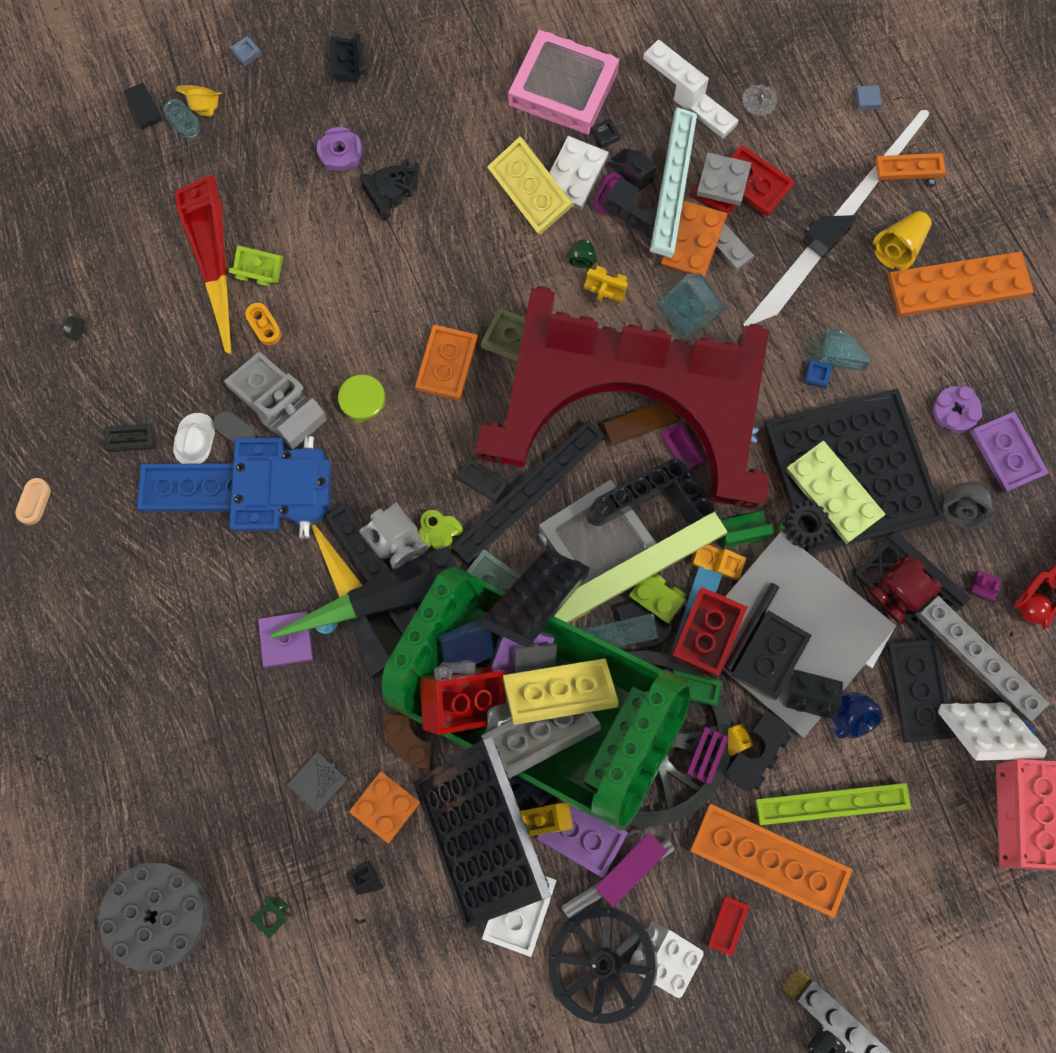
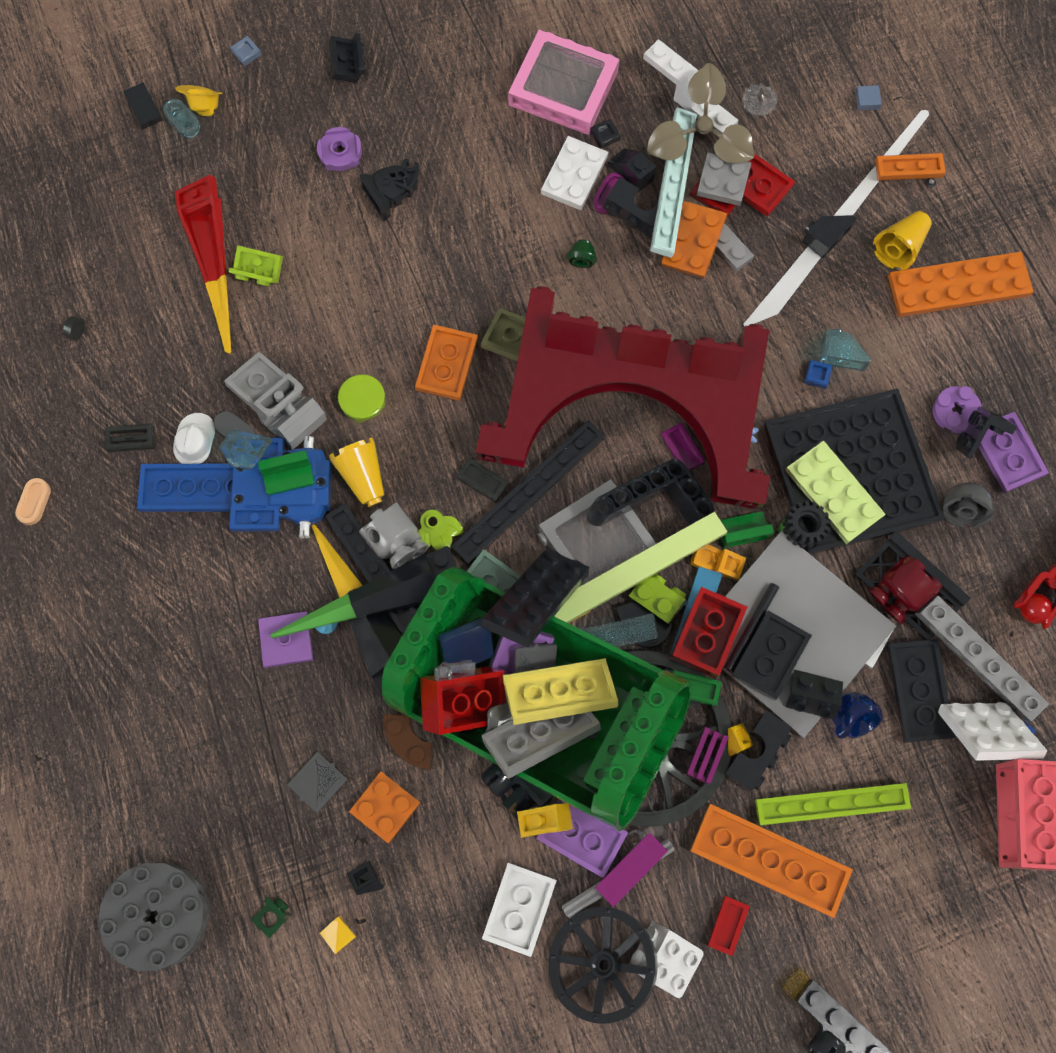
light orange plate [245,303,281,346] -> none
black plate [414,737,551,929] -> none
light yellow plate [487,137,574,235] -> none
yellow hips [584,266,628,303] -> none
reddish brown tile [603,402,677,446] -> none
clear light blue slope [657,273,727,340] -> none
magenta tile [969,570,1002,603] -> none
none -> clear light blue slope [219,429,272,470]
none -> green panel [258,450,315,496]
none -> yellow slope [320,916,356,954]
none -> yellow cone [329,438,384,507]
none -> dark tan plant [647,63,754,163]
none -> black bracket [956,406,1017,459]

